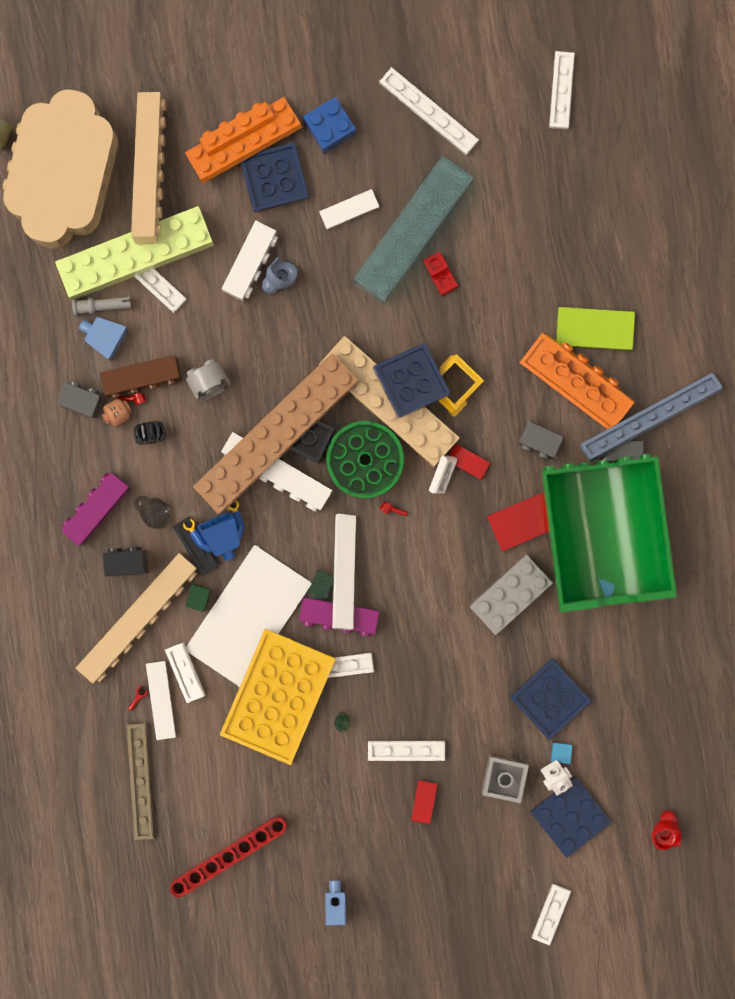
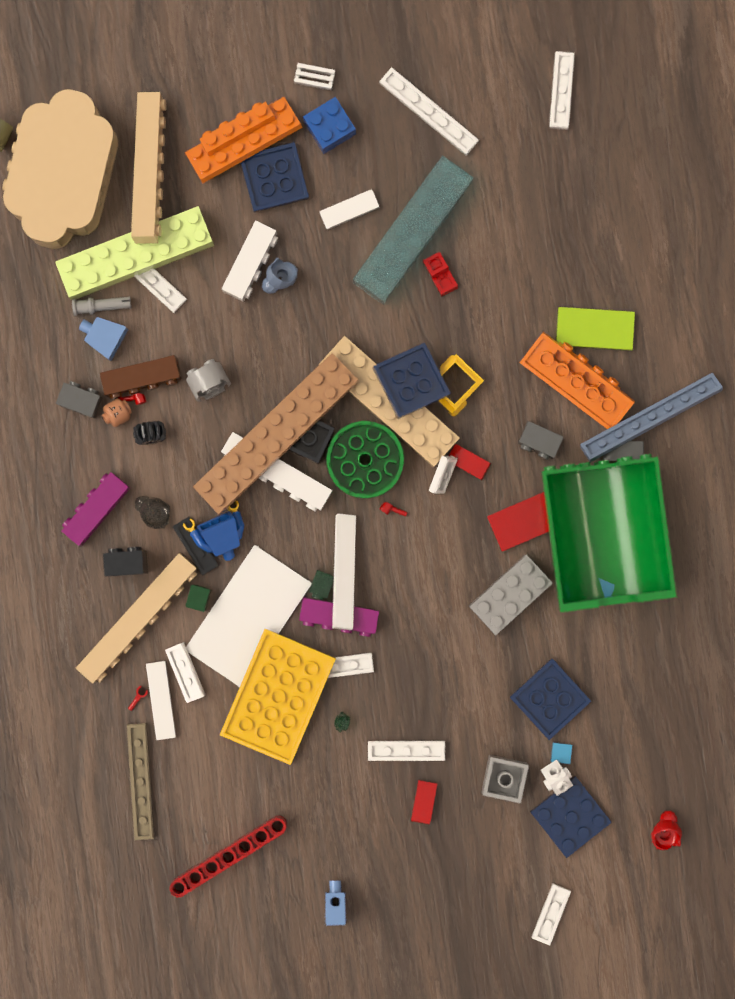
none -> white tile [294,63,335,90]

